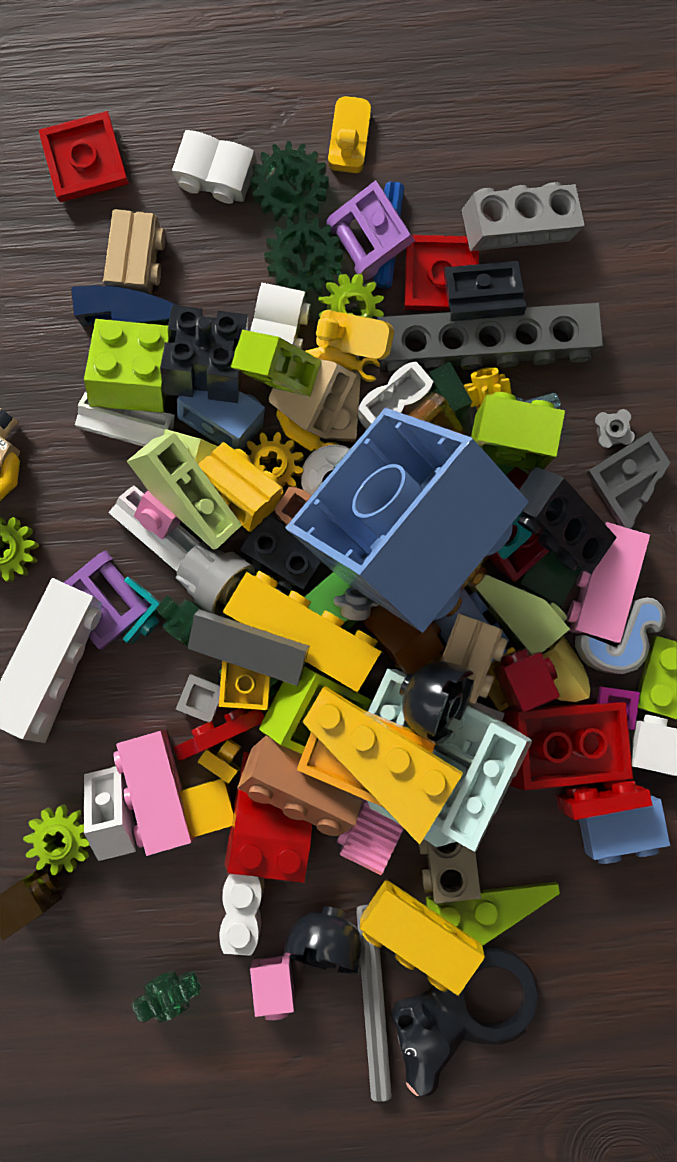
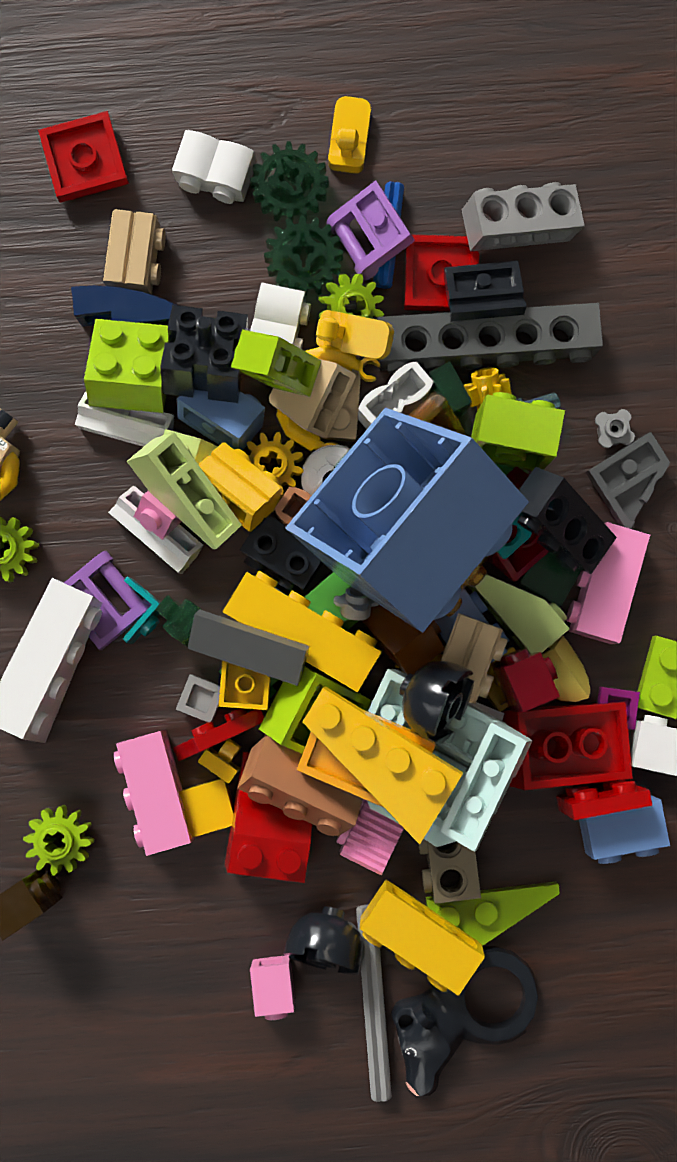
white slope [84,766,136,861] -> none
clear green gear [131,971,202,1023] -> none
light grey piece [175,541,255,617] -> none
white brick [220,873,264,956] -> none
light grey animal [575,597,665,674] -> none

